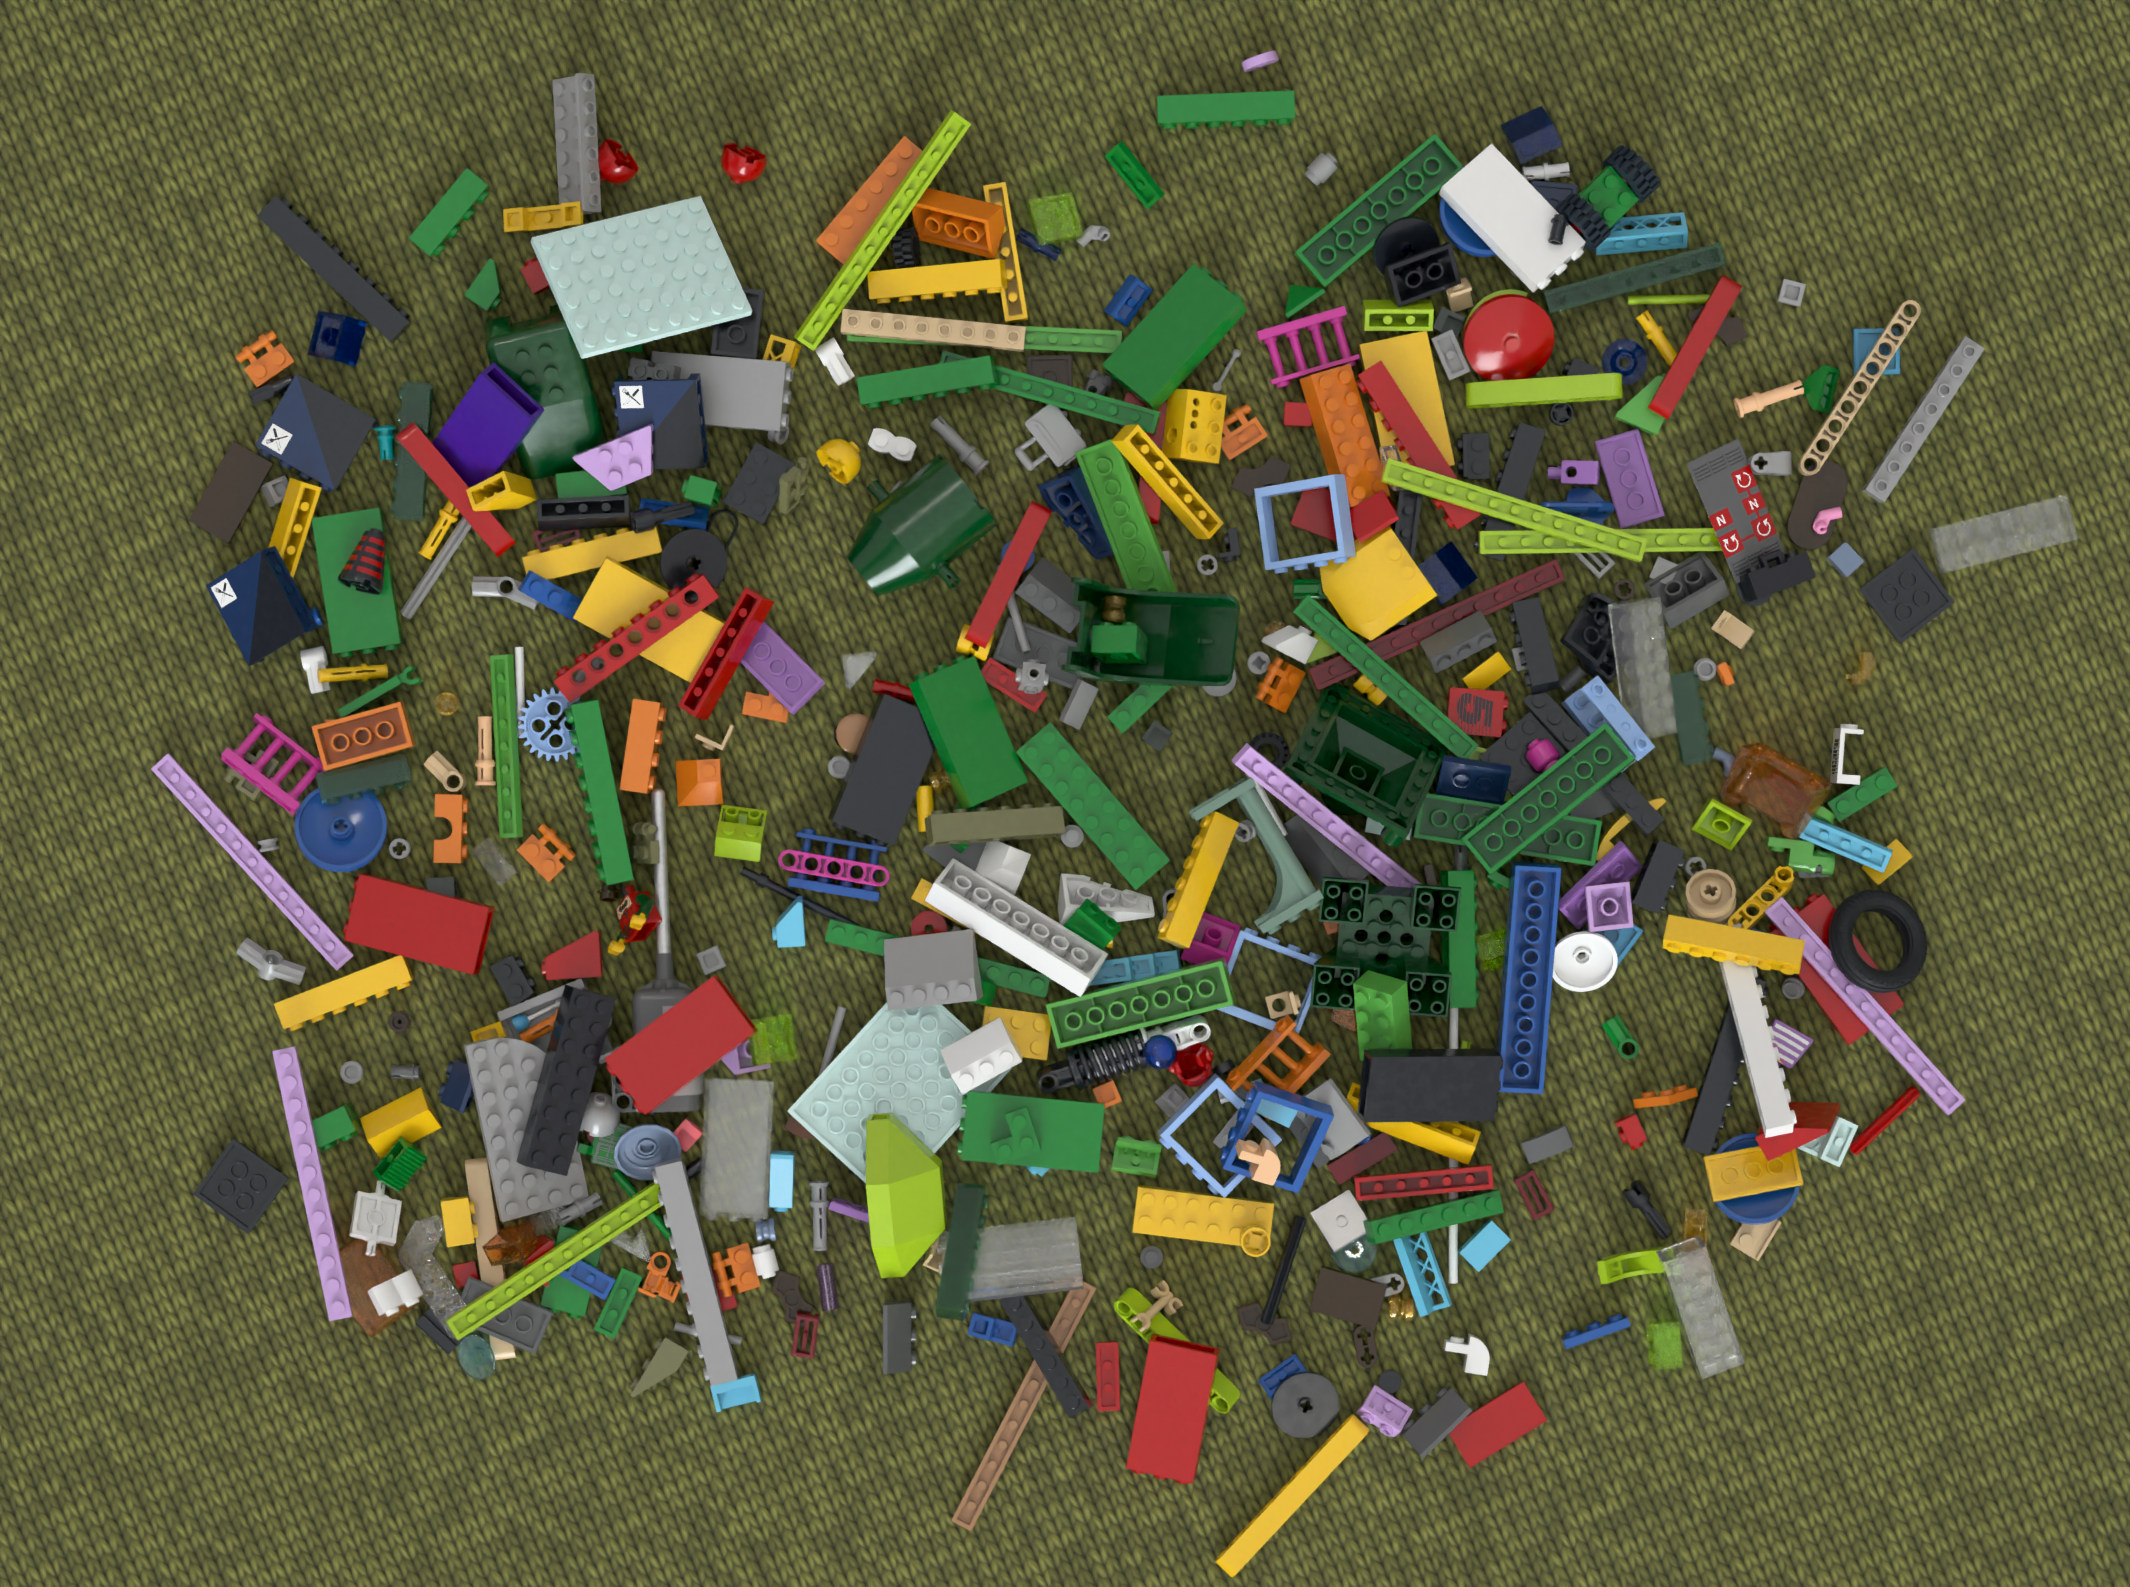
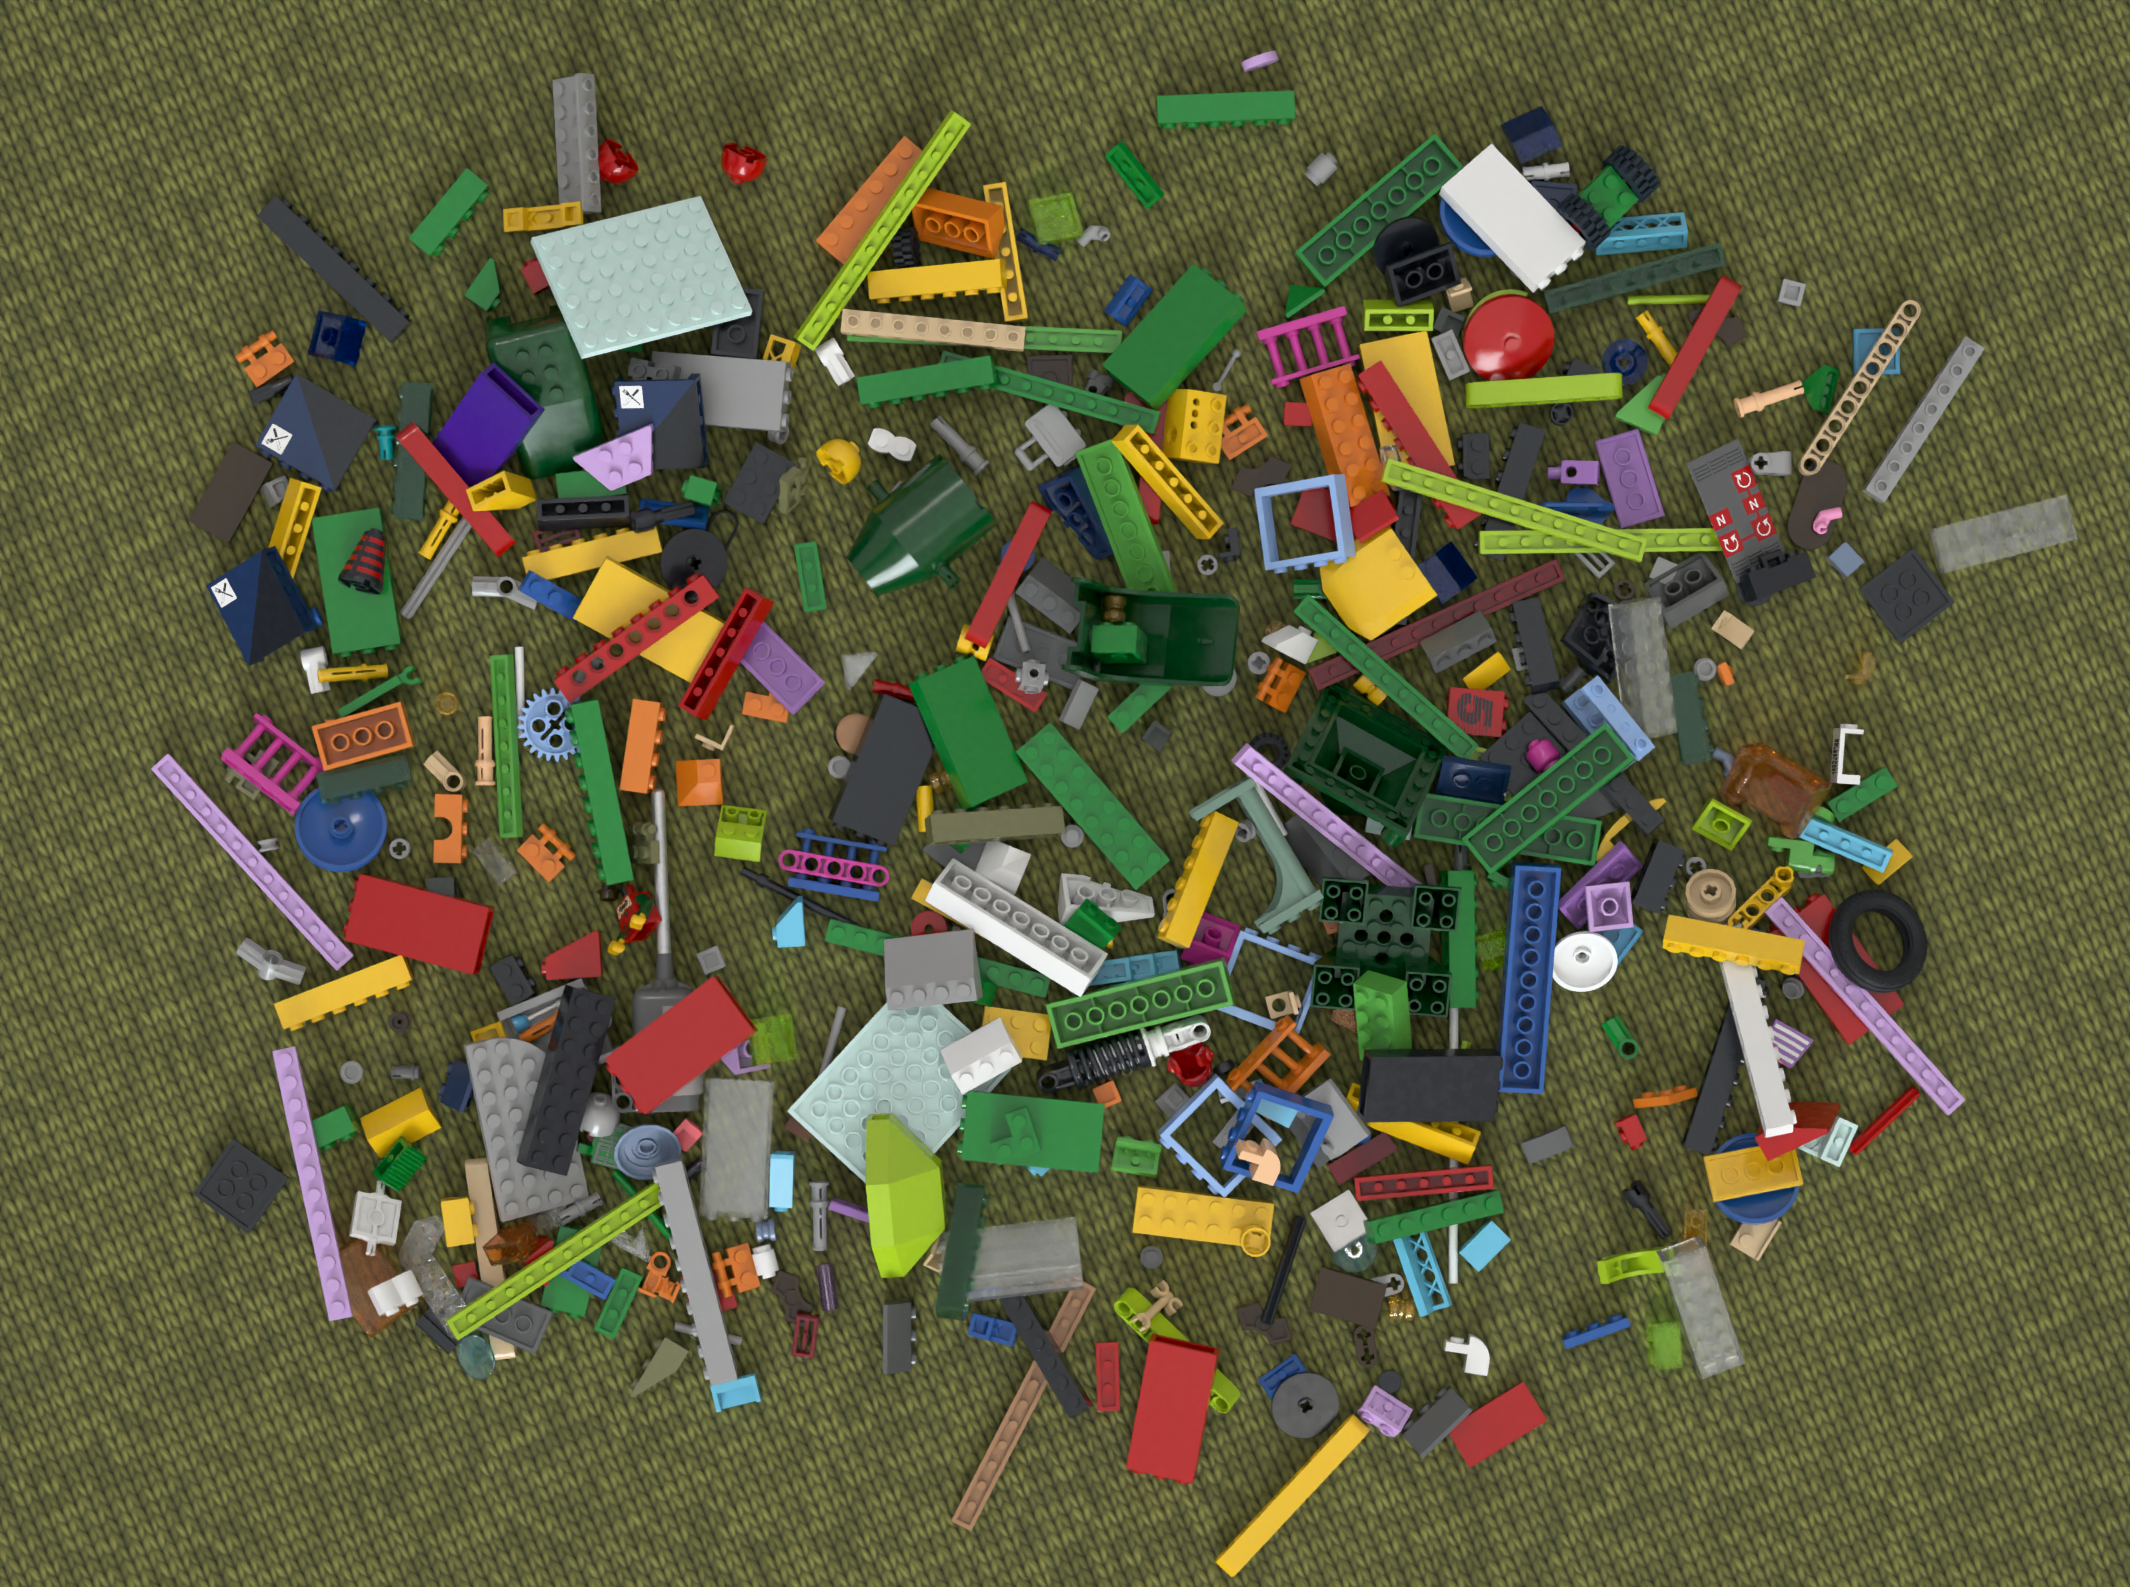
clear blue hair [1142,1034,1177,1070] -> none
dark red tile [1513,1169,1554,1220] -> none
black pin [1548,214,1569,245] -> none
none -> green plate [794,541,827,612]

